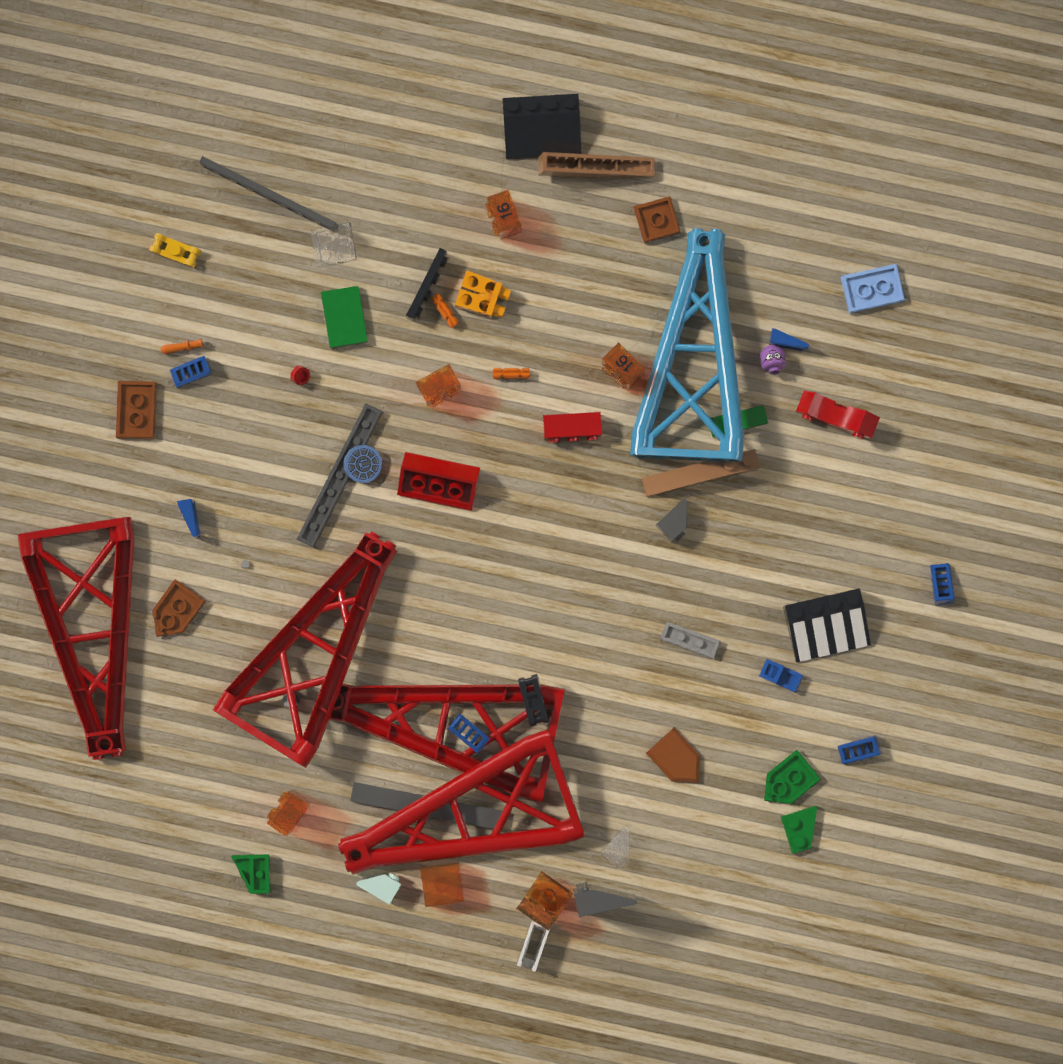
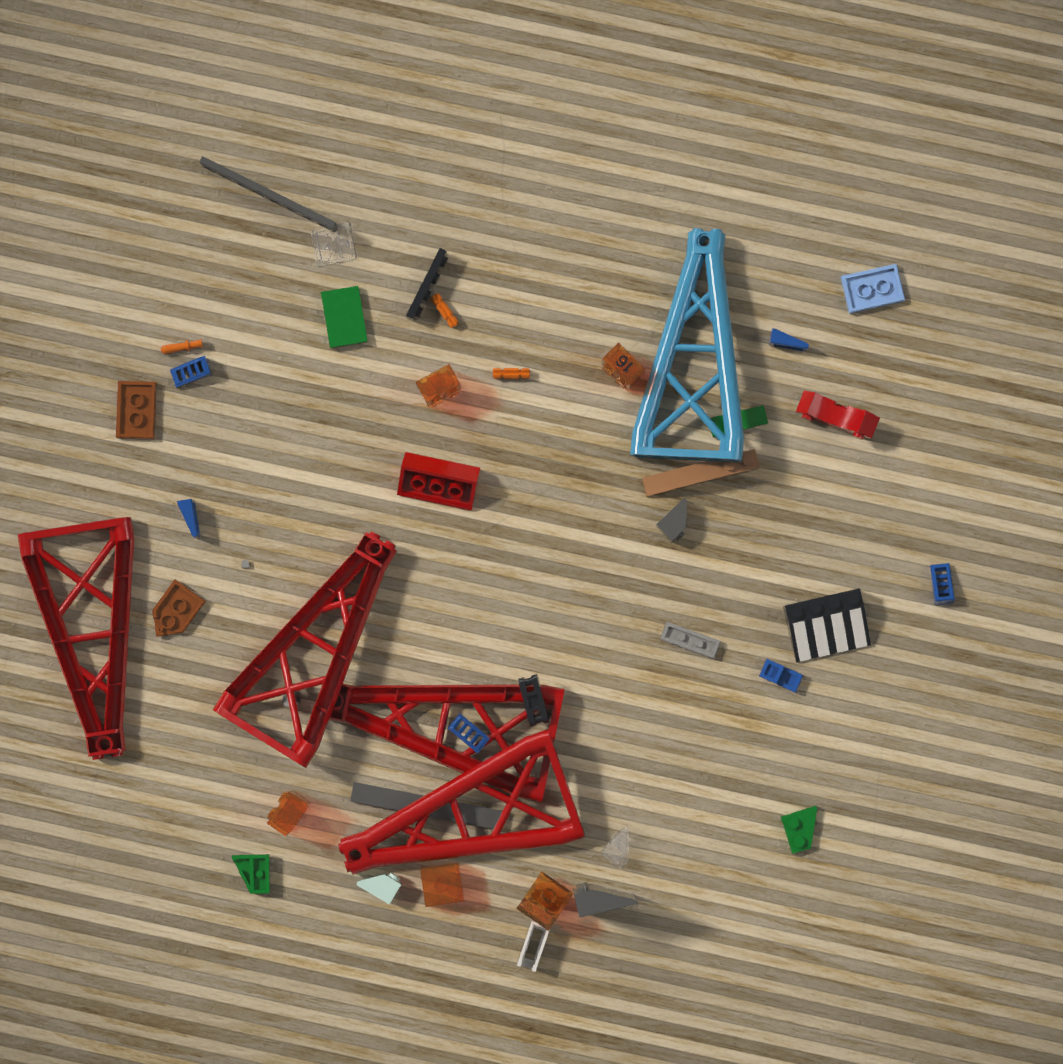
yellow plate [149,233,202,268] -> none
red tile [290,365,310,386] -> none
dark grey tile [297,403,383,548] -> none
tile [343,445,382,483] -> none
light orange hips [455,270,511,318] -> none
clear orange brick [485,190,522,240] -> none
black slope [502,94,582,159] -> none
medium nougat slope [538,152,654,178] -> none
red brick [543,412,602,443] -> none
dark orange tile [633,196,681,244] -> none
dark orange tile [646,727,700,783] -> none
medium lavender head [760,345,786,375] -> none
green tile [764,750,821,804] -> none
blue slope [838,735,881,764] -> none

